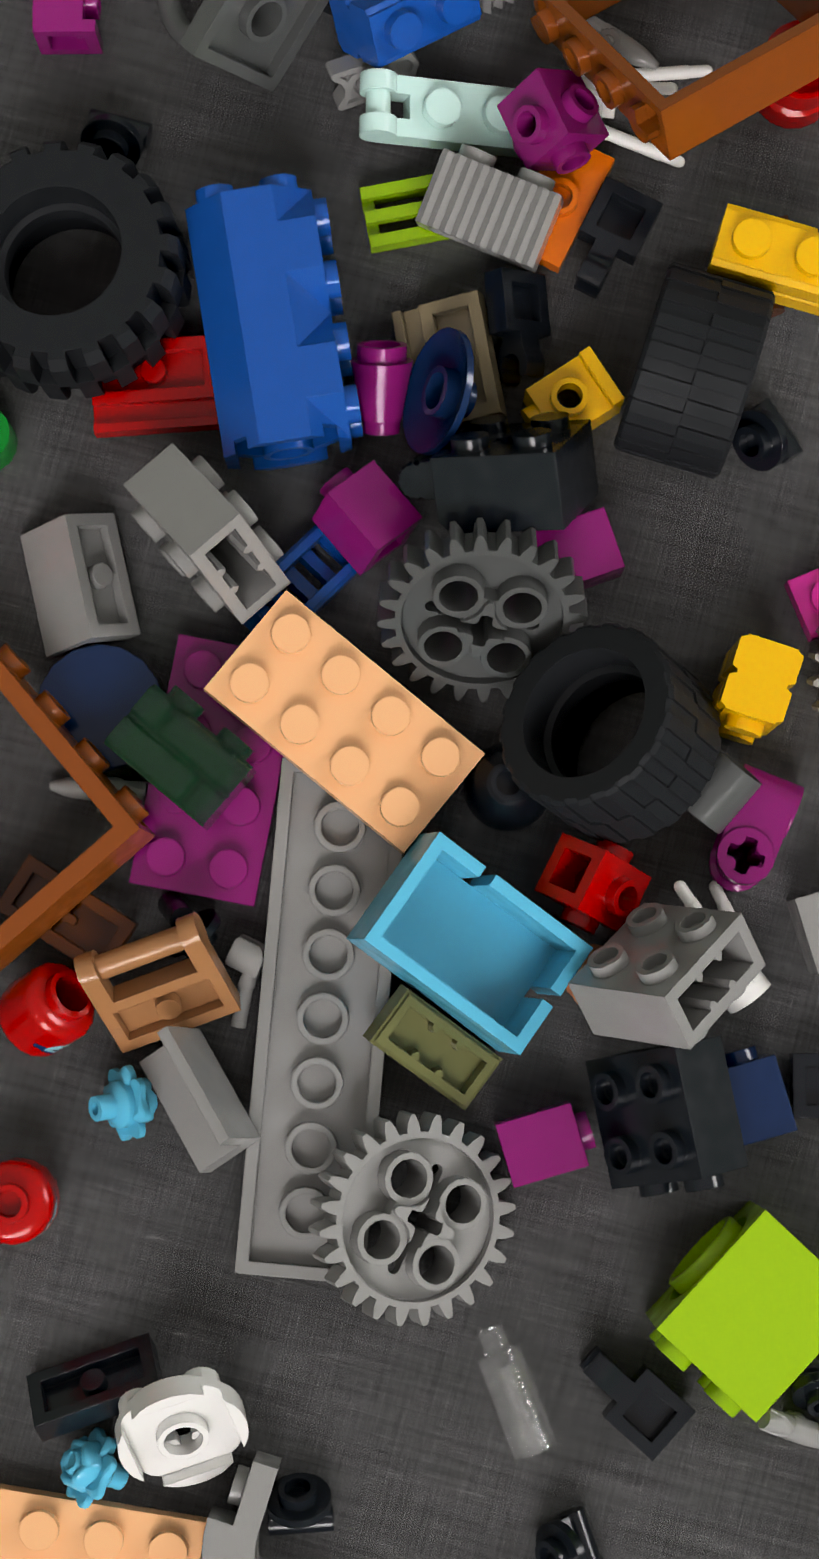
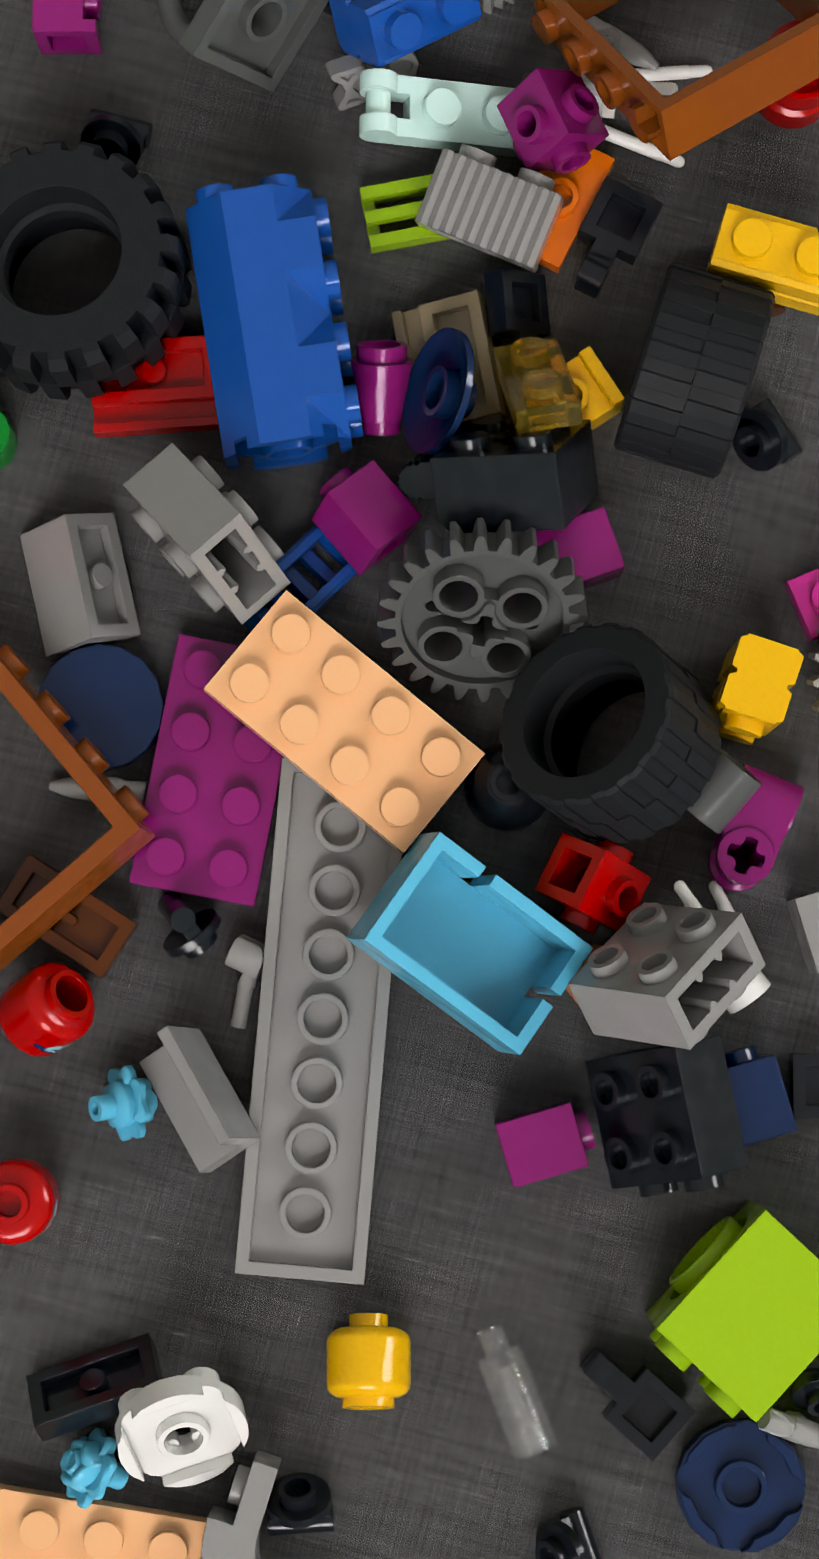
medium nougat plate [73,912,241,1053] -> none
clear green brick [104,684,256,830] -> none
light grey gear [309,1110,516,1326] -> none
olive plate [363,984,502,1111] -> none
none -> yellow head [326,1313,411,1410]
none -> clear yellow plate [494,337,582,434]
none -> dark blue tile [675,1418,806,1553]

